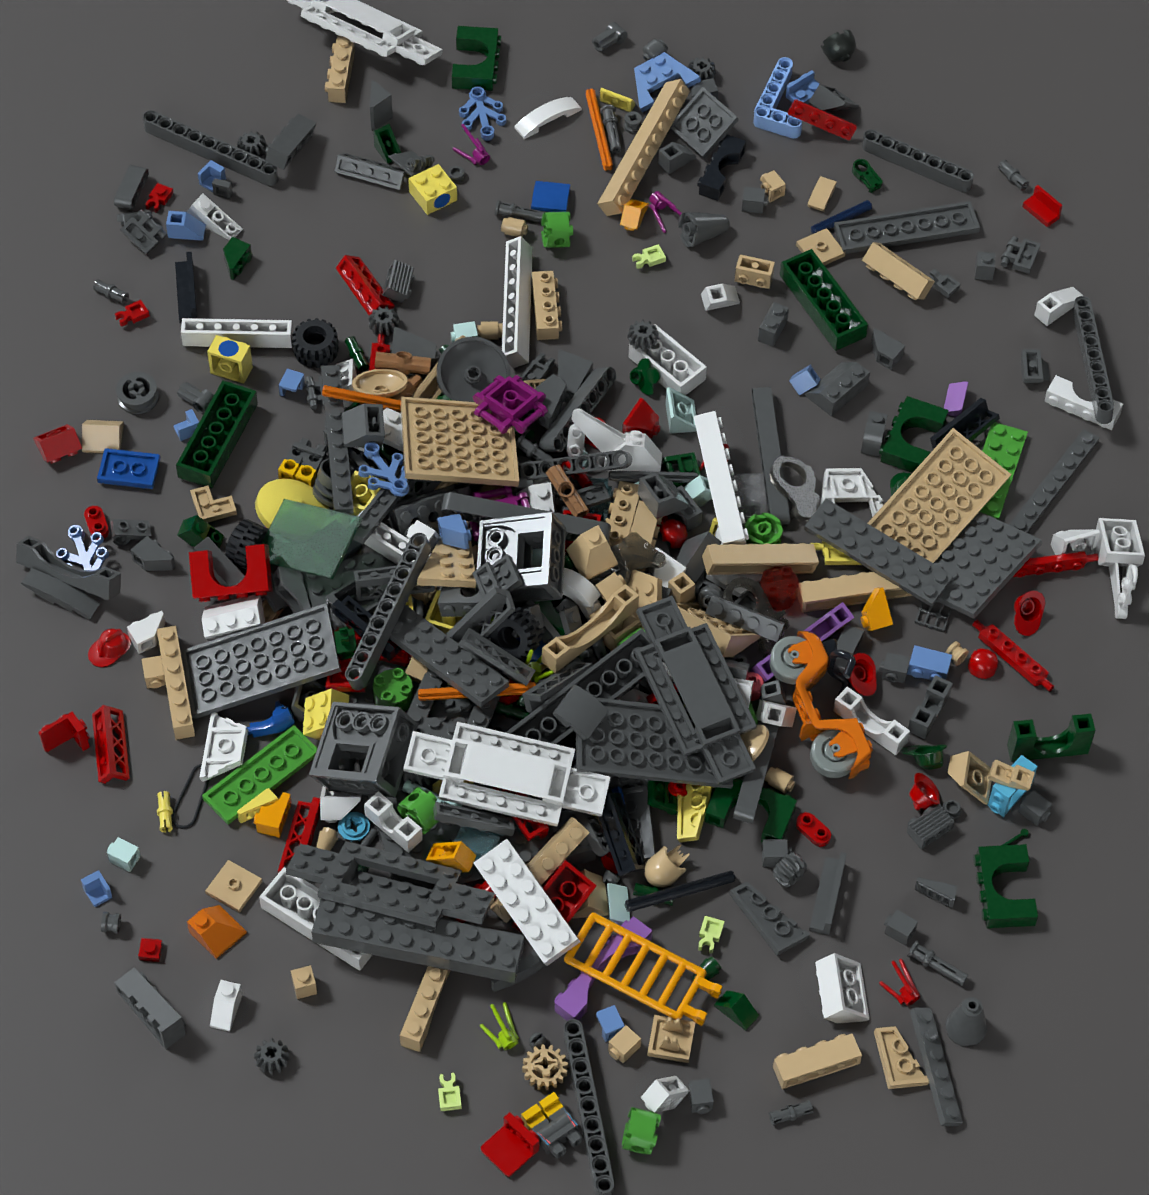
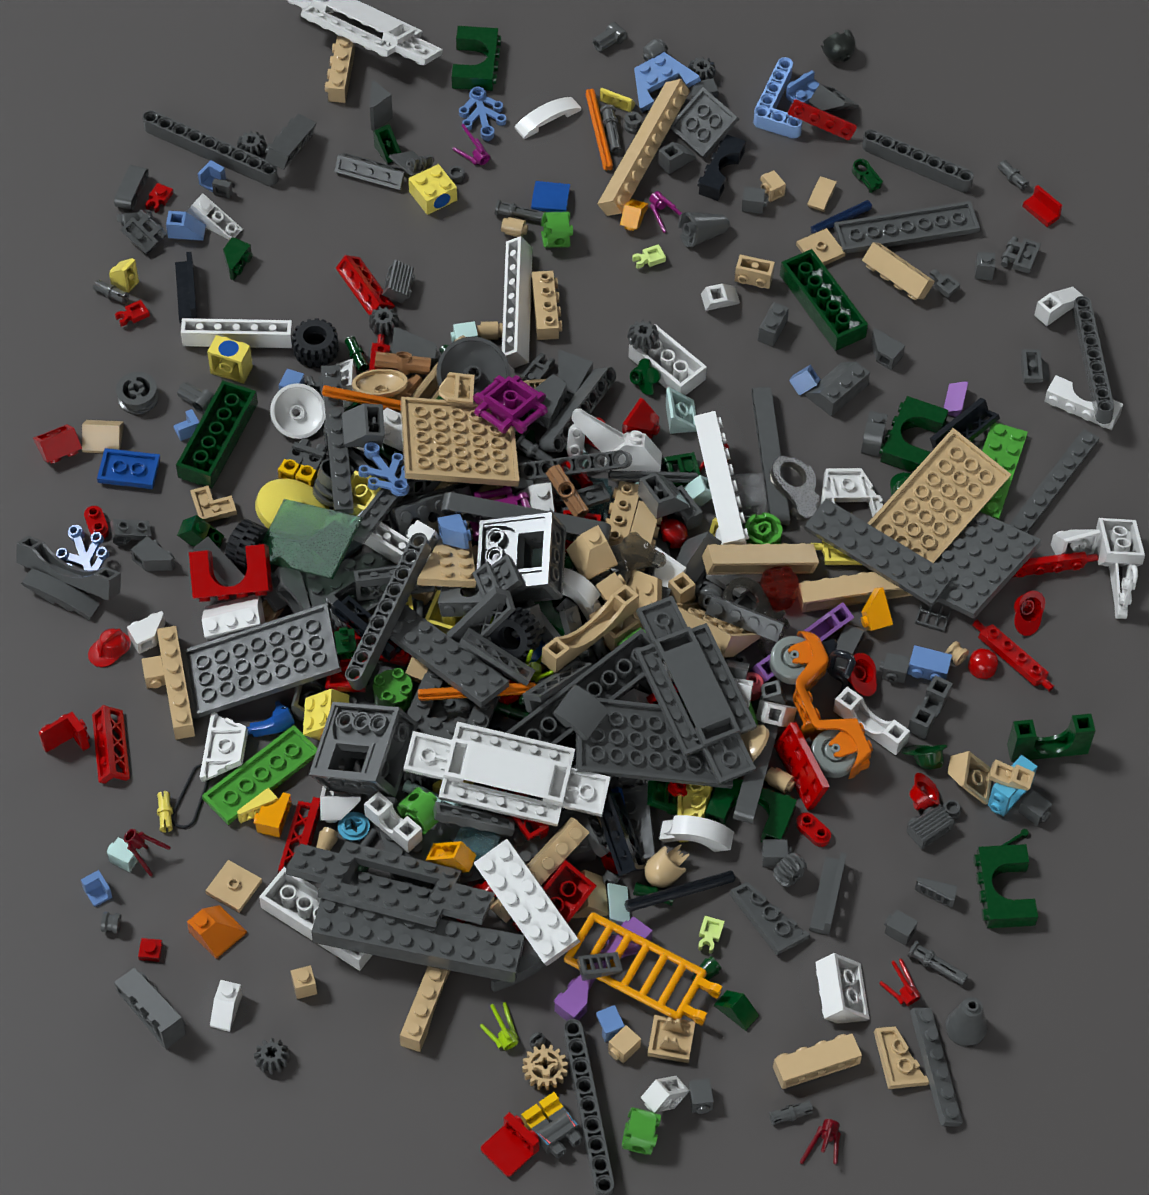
yellowish green plate [438,1073,462,1111] -> none
none -> light yellow slope [109,258,139,293]
none -> dark red plant [124,829,171,877]
none -> white dish [270,383,325,439]
none -> tan slope [439,372,474,405]
none -> dark grey slope [577,952,623,981]
none -> white arch [659,815,734,852]
none -> red plate [774,722,830,810]
none -> dark red plant [800,1119,841,1165]

